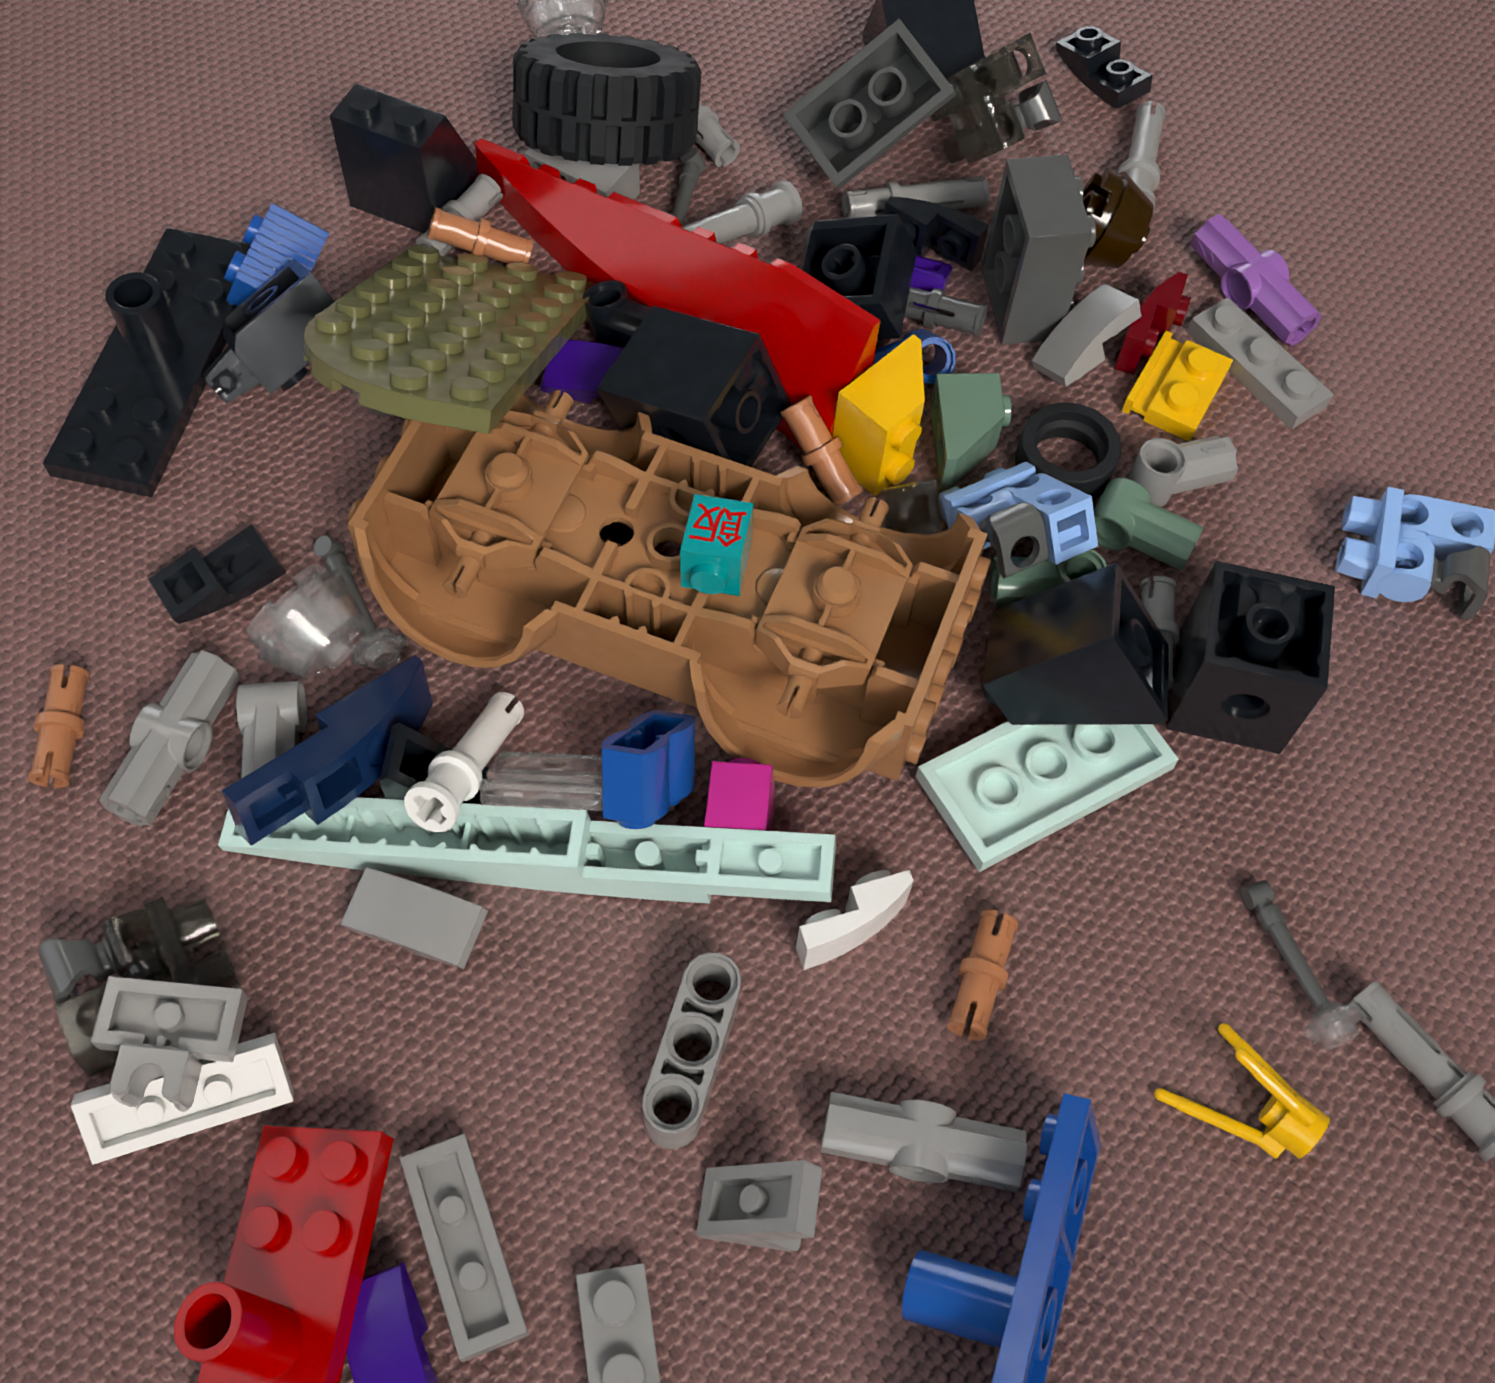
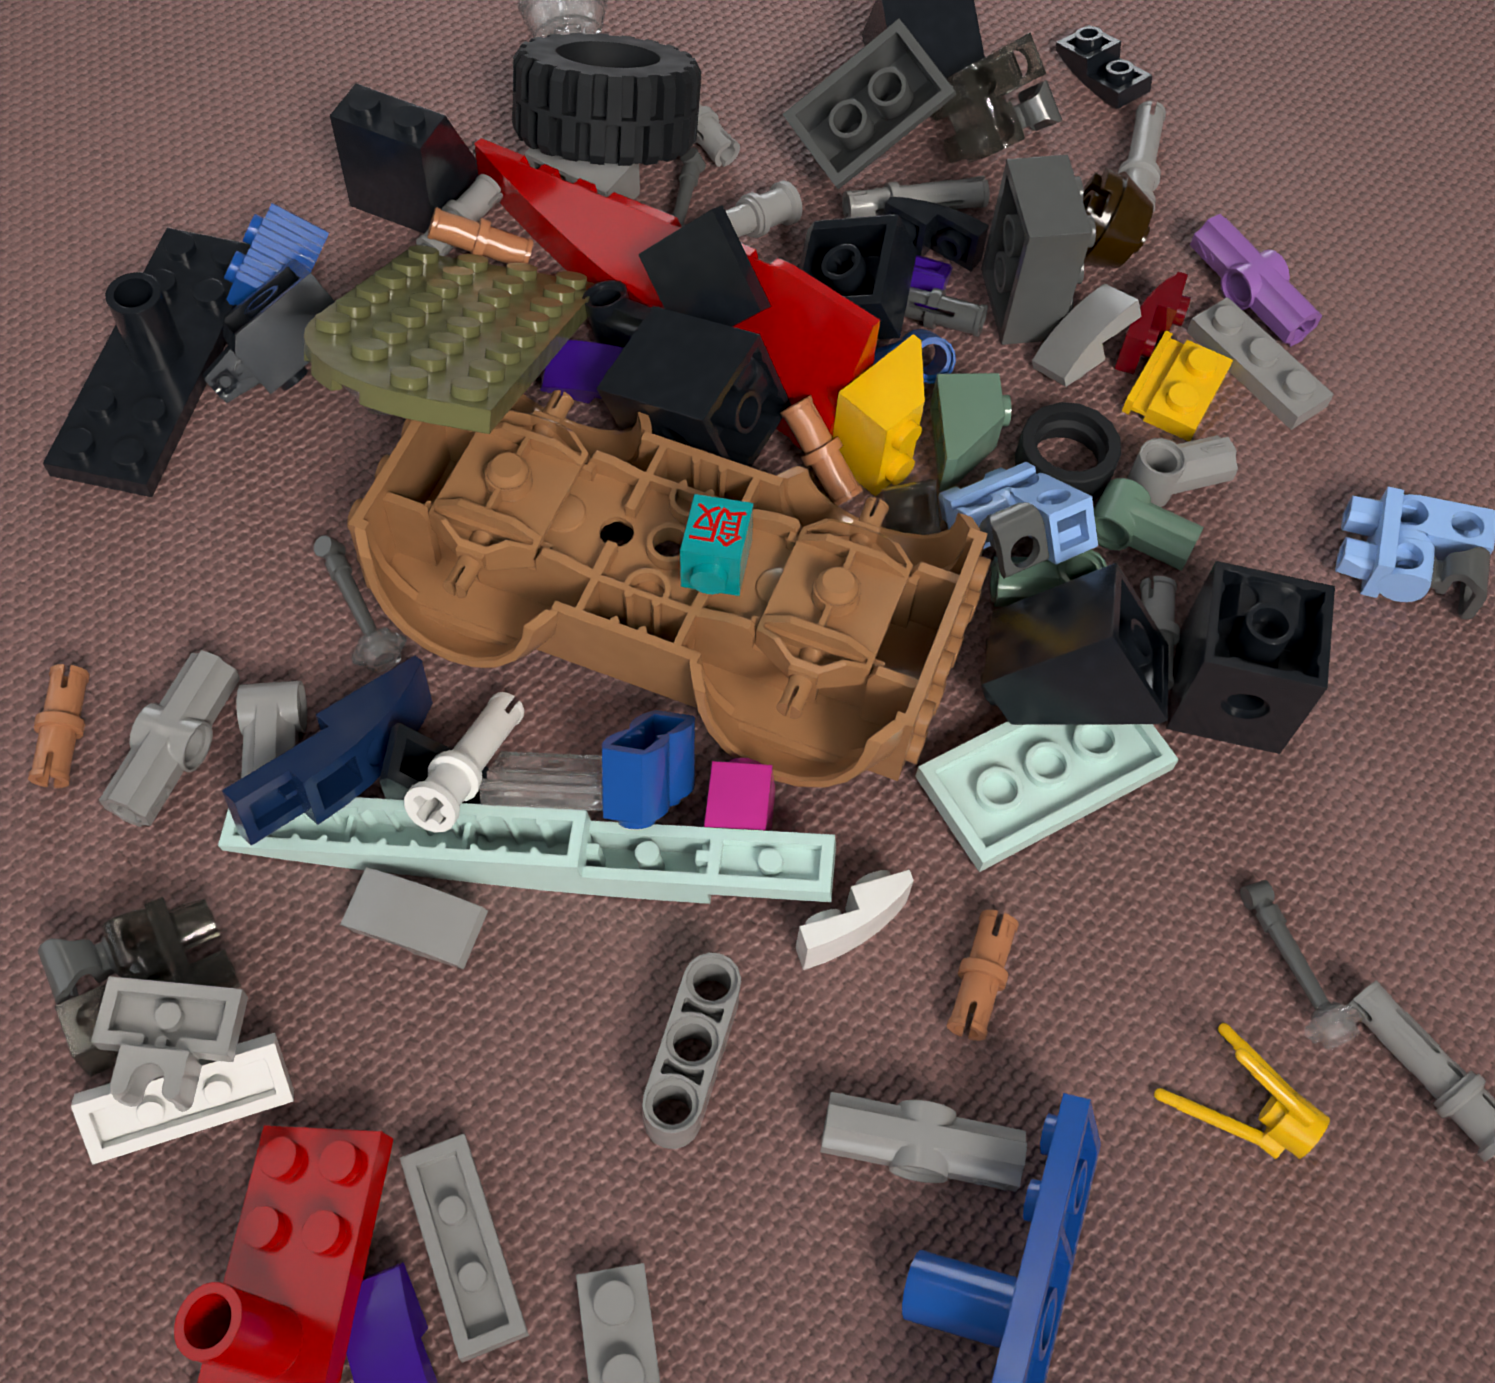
black slope [148,524,286,624] -> none
clear cone [246,563,365,680] -> none
light grey slope [696,1160,822,1251] -> none
none -> black tile [638,205,771,327]

